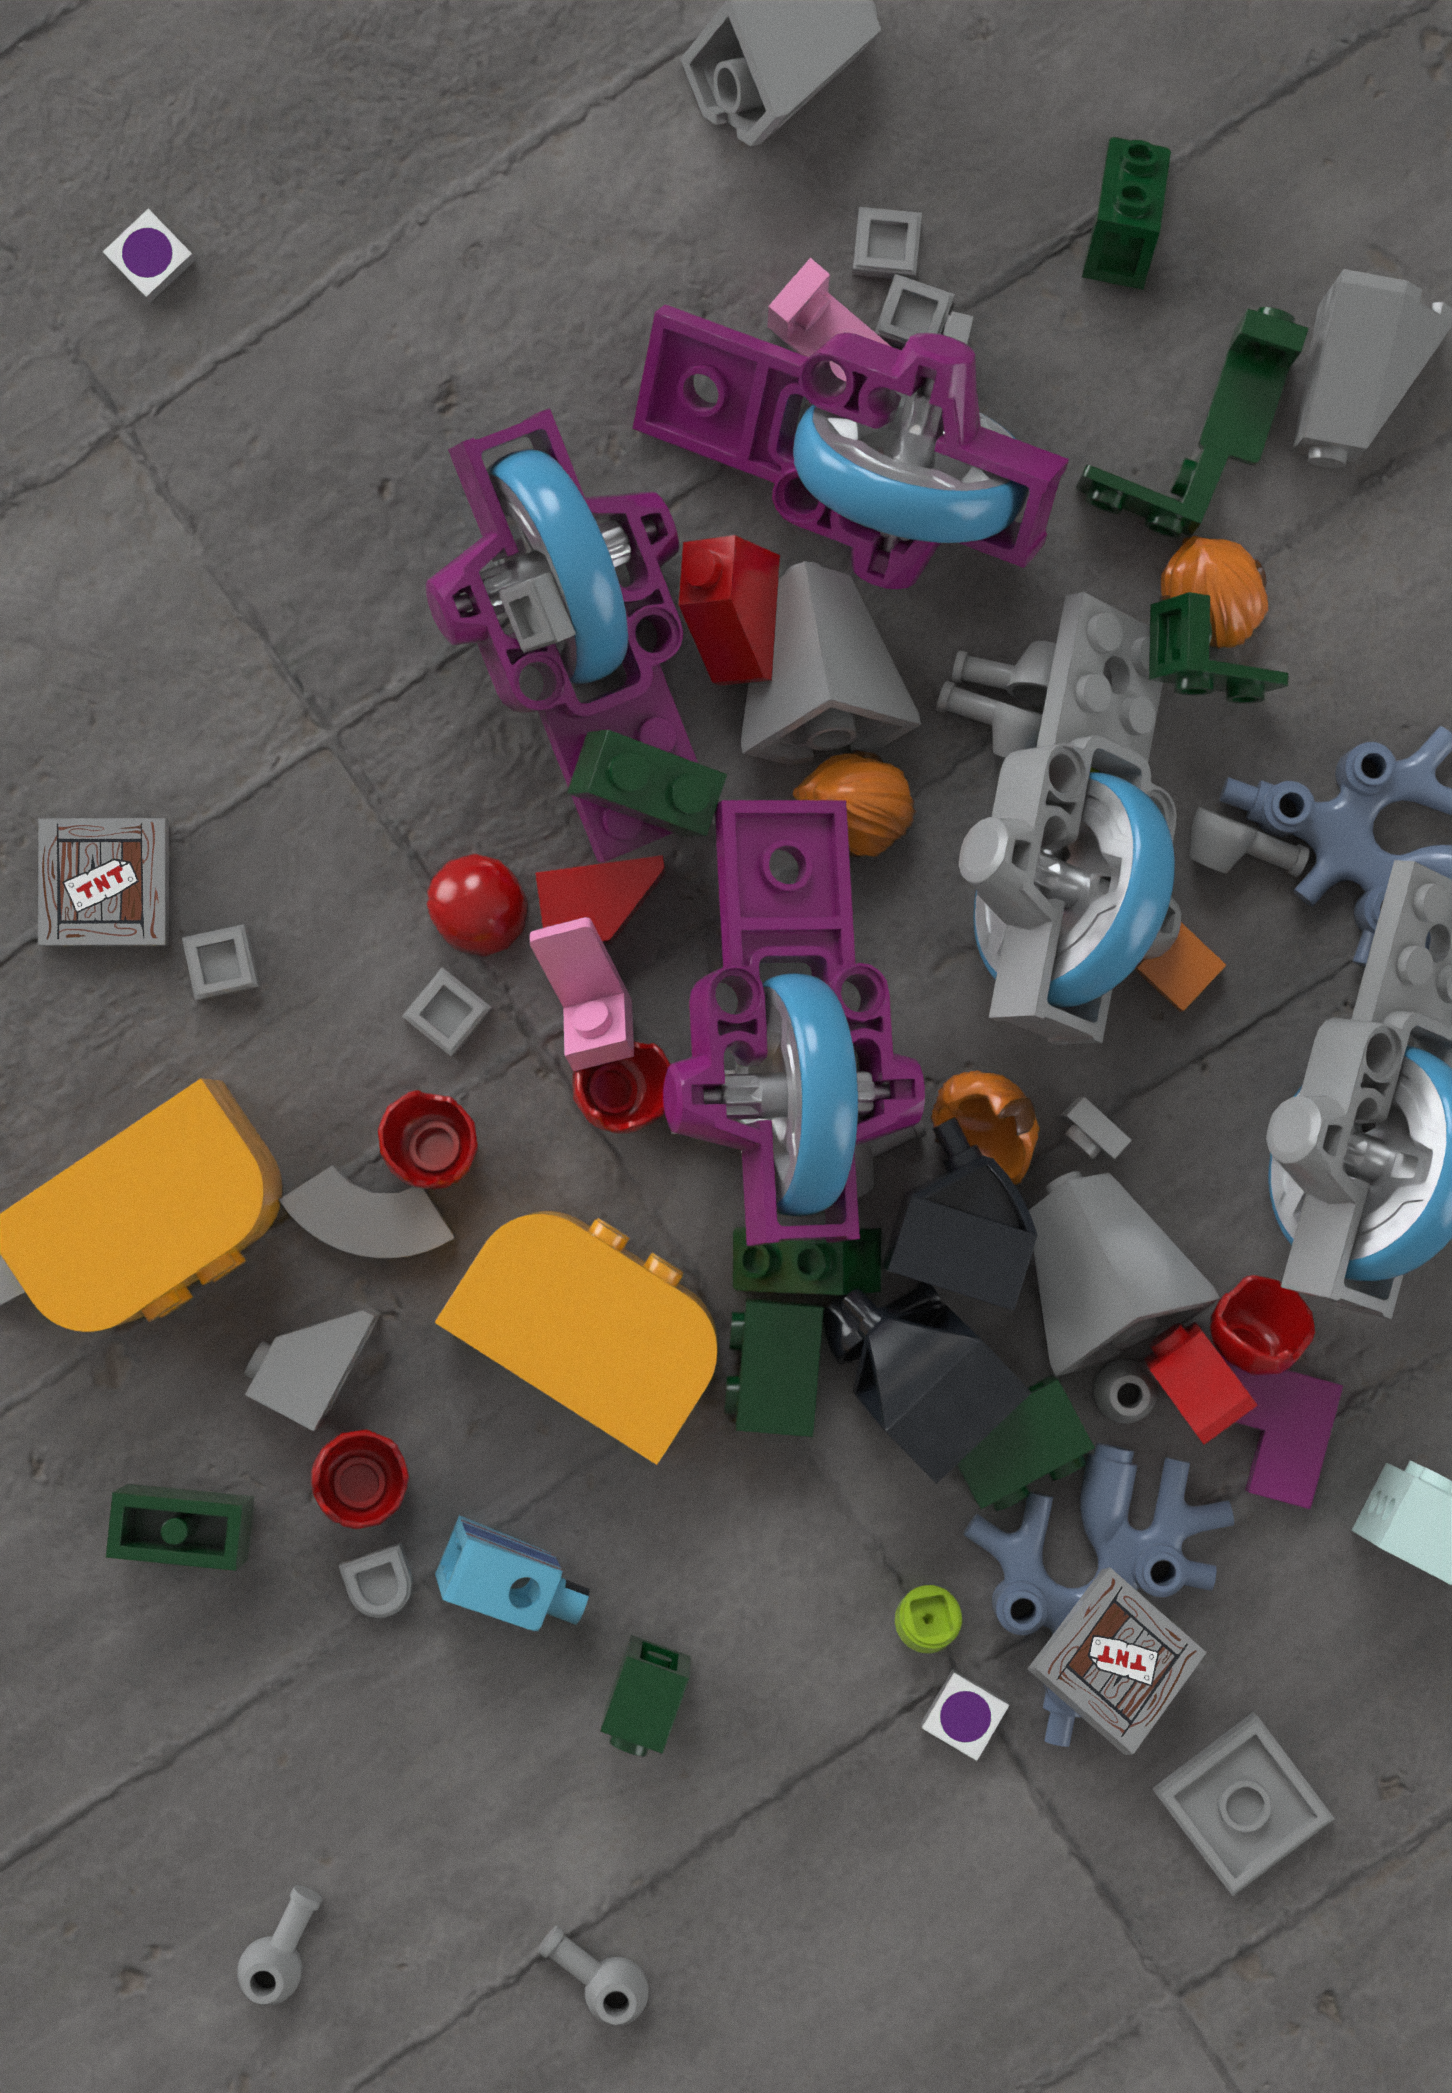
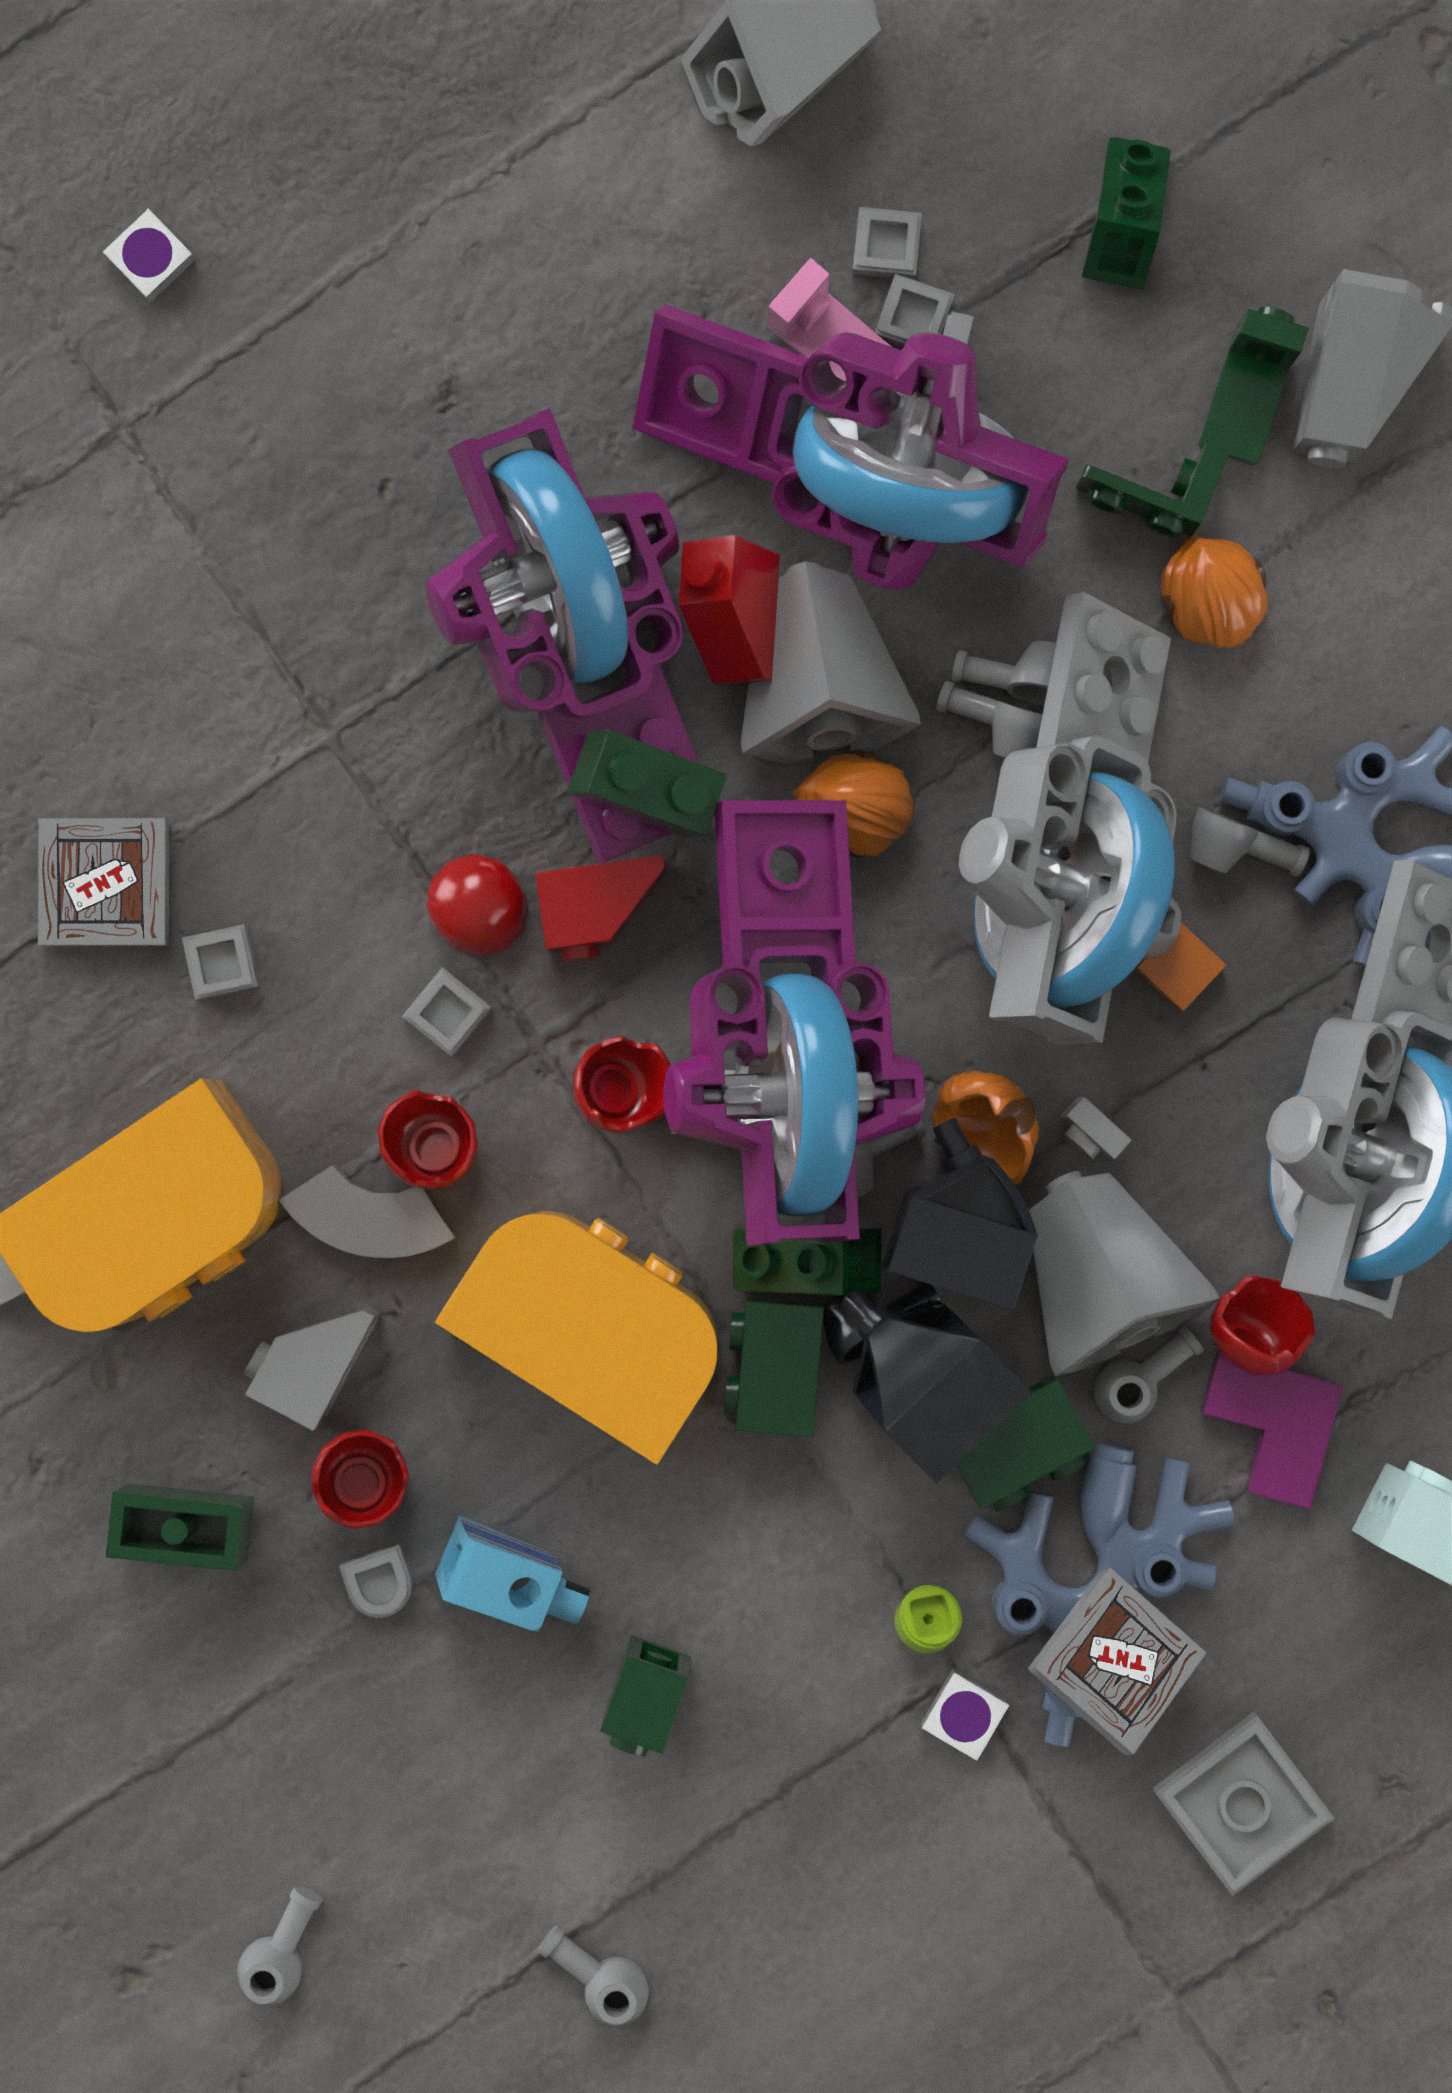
light grey tile [499,572,576,653] -> none
bright pink bracket [530,917,634,1071] -> none
red slope [1144,1322,1258,1445] -> none
dark green bracket [1149,592,1289,703] -> none

